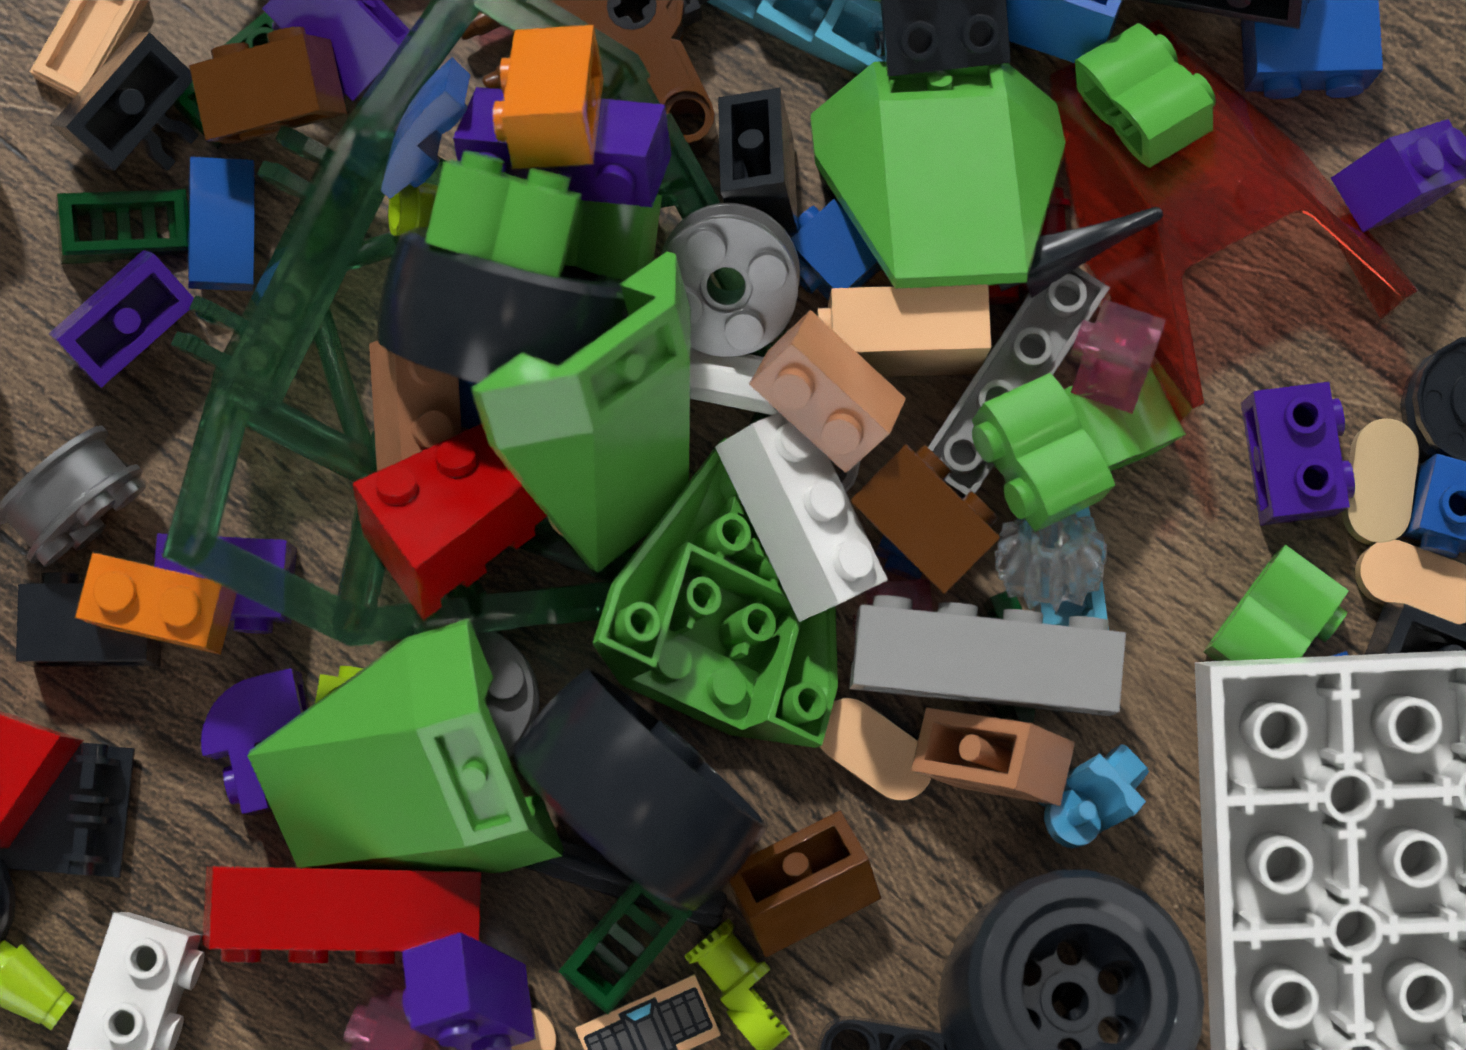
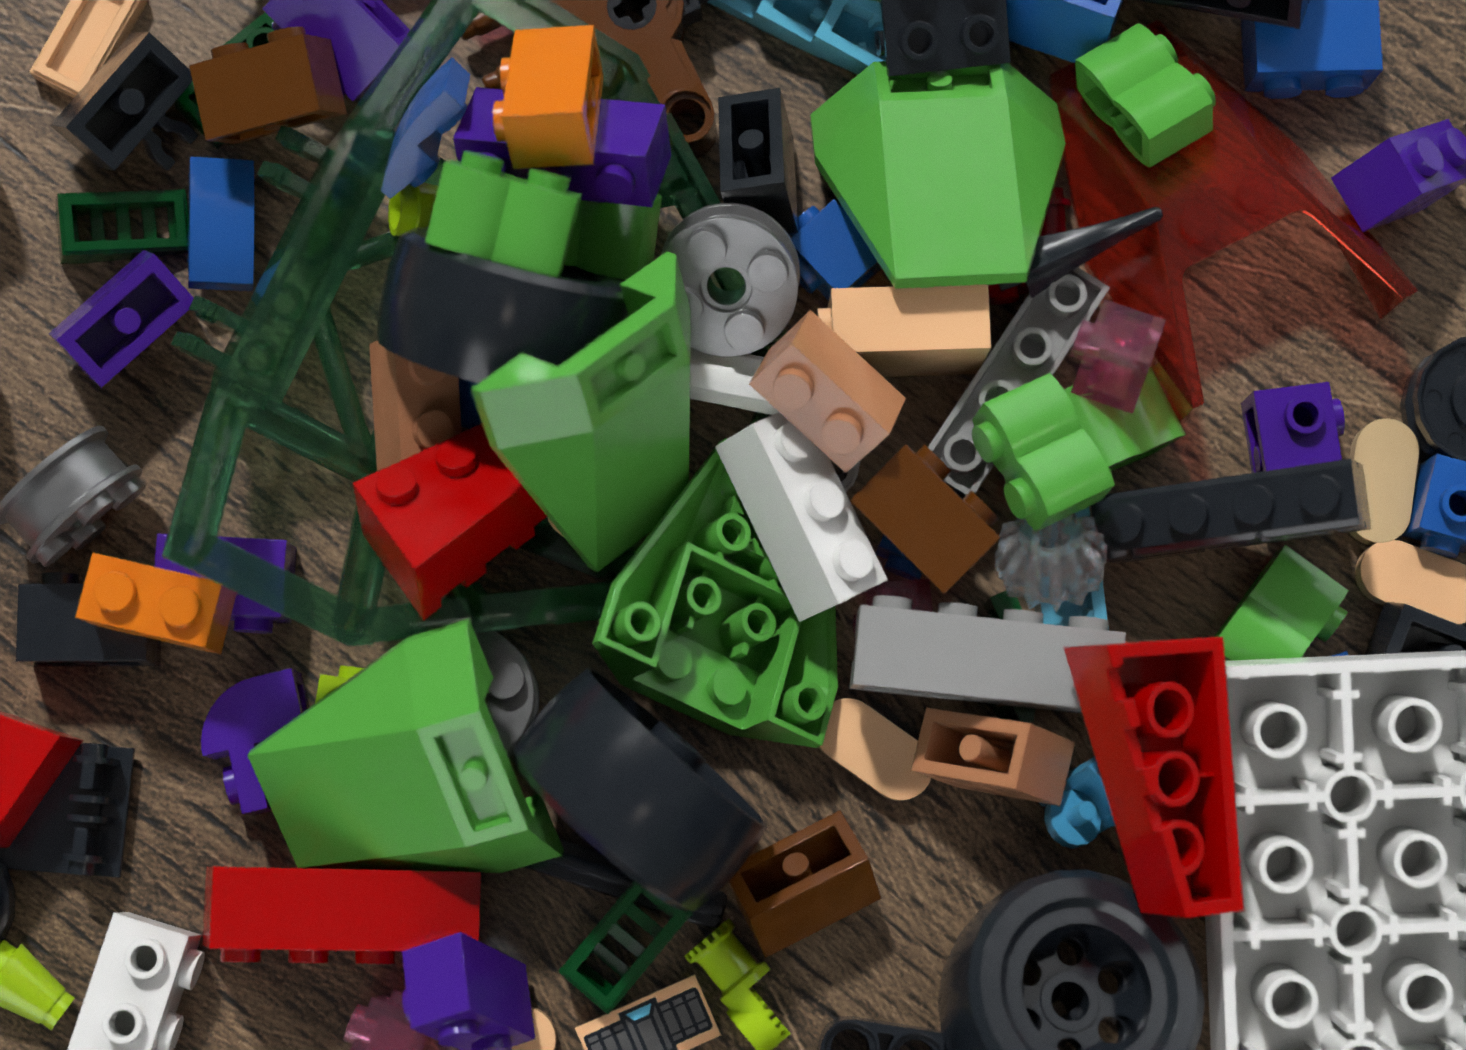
none -> red wedge [1063,637,1244,918]
none -> black brick [1091,458,1371,564]

